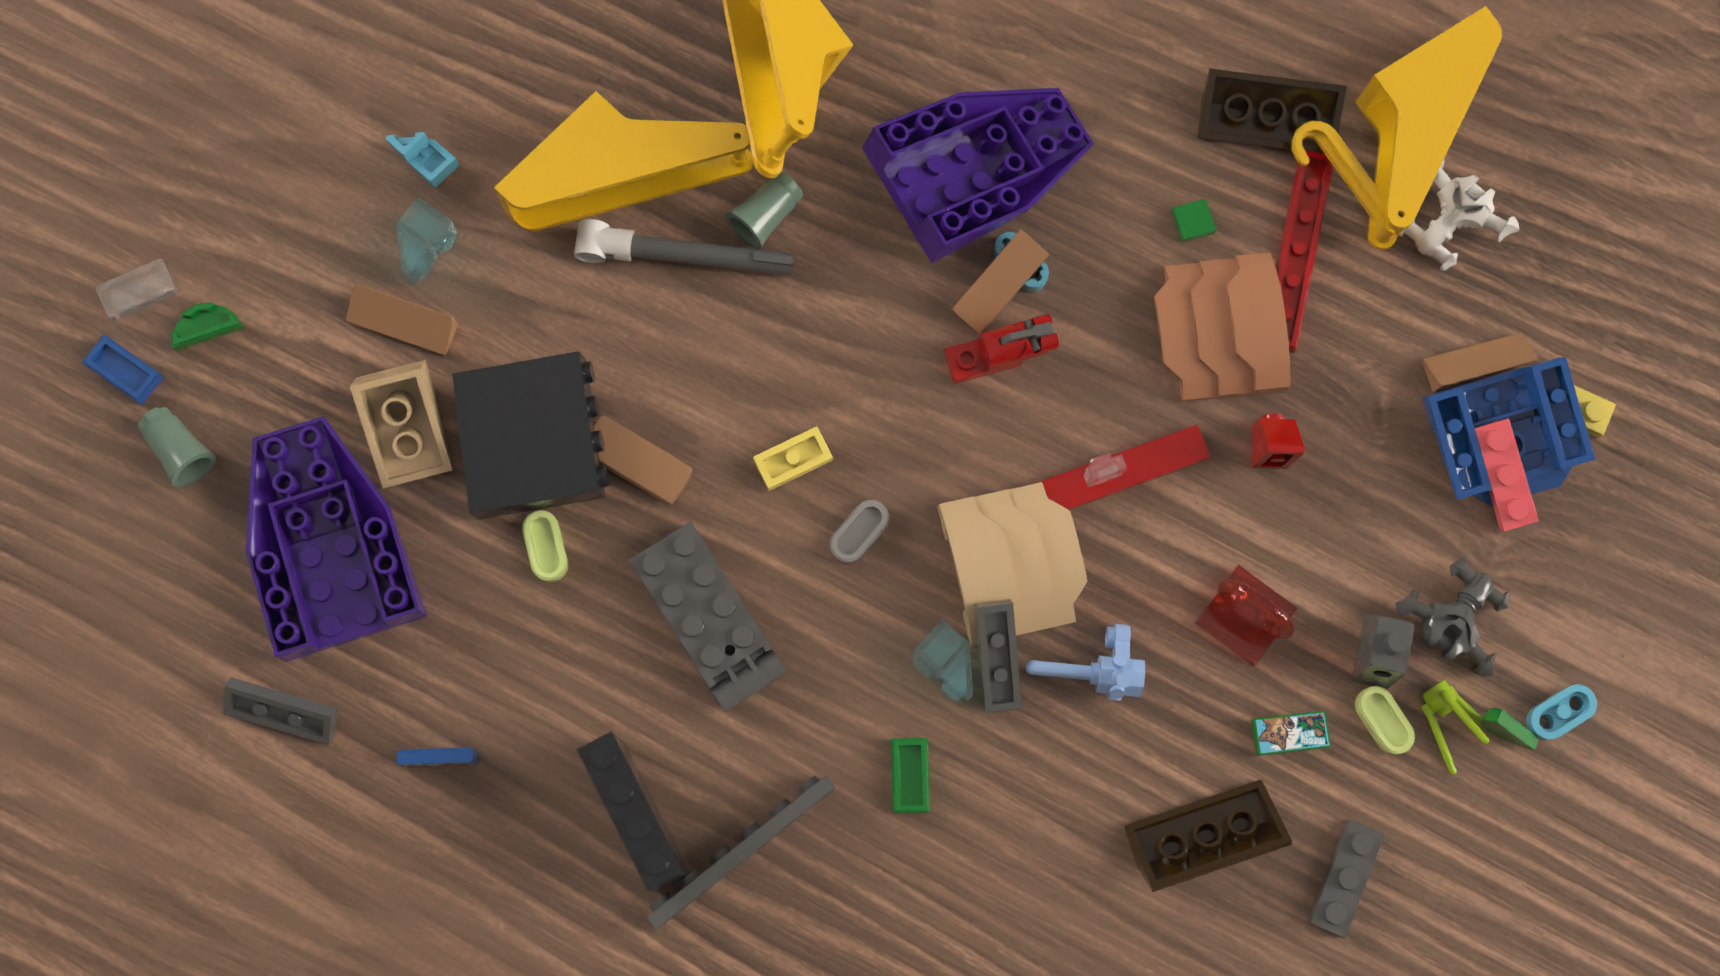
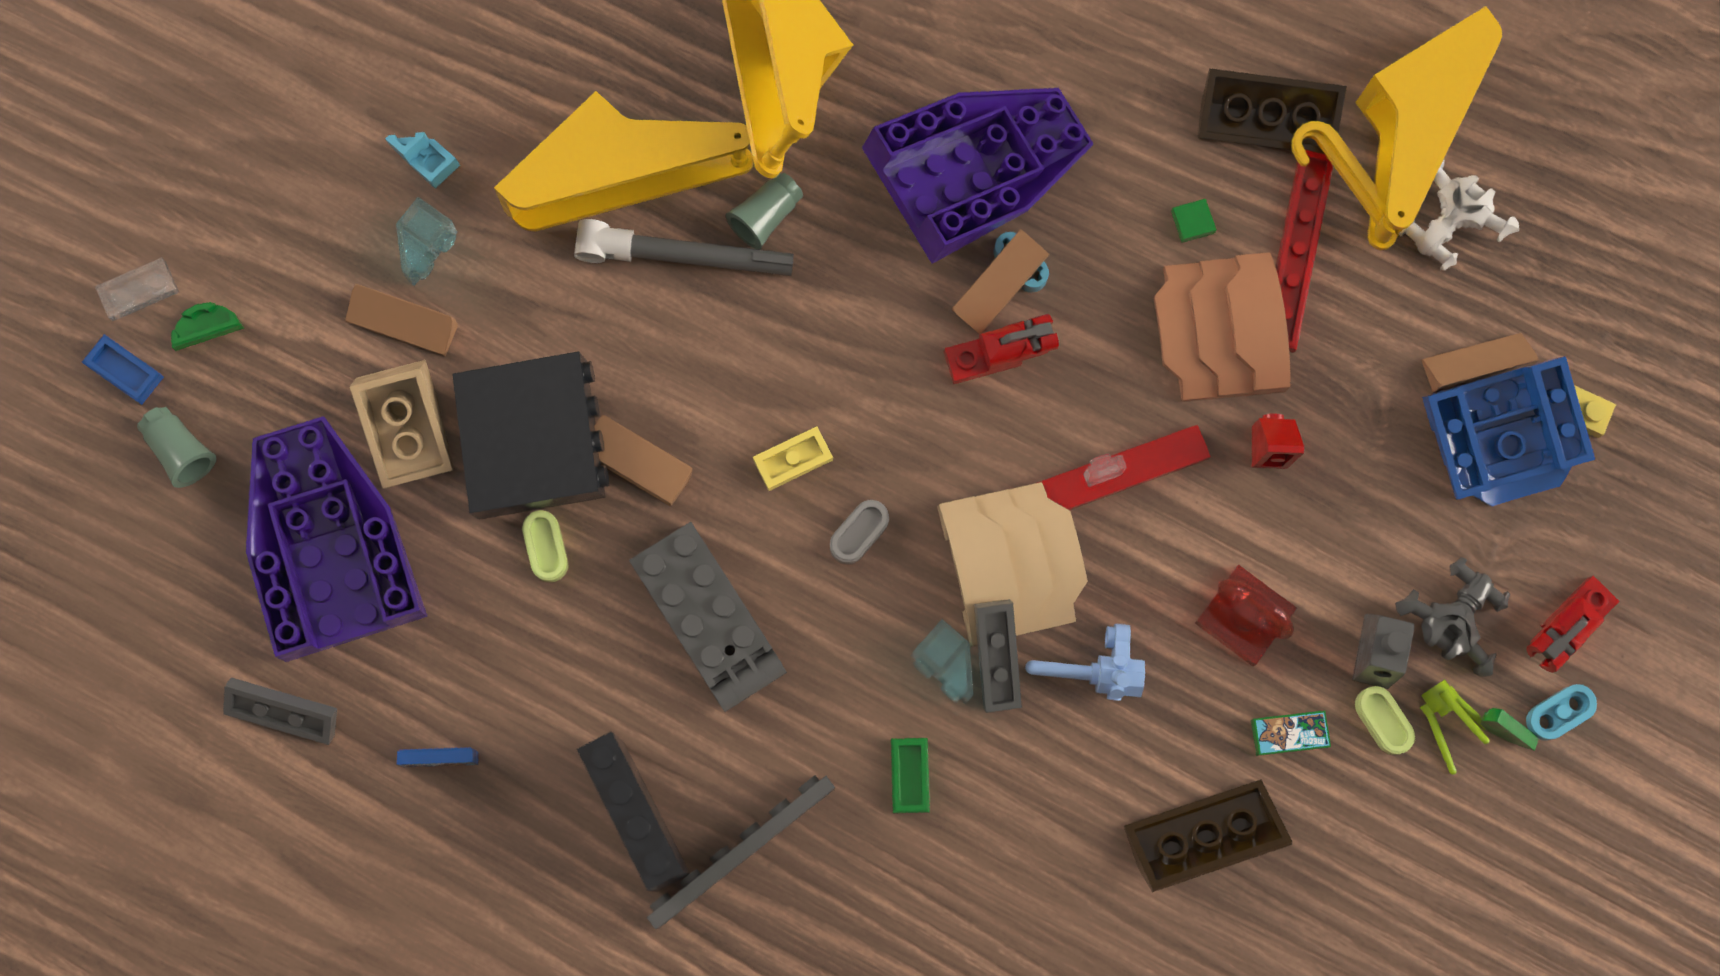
dark grey plate [1307,819,1385,938] -> none
coral plate [1475,419,1539,532] -> none
none -> red plate [1526,576,1620,673]

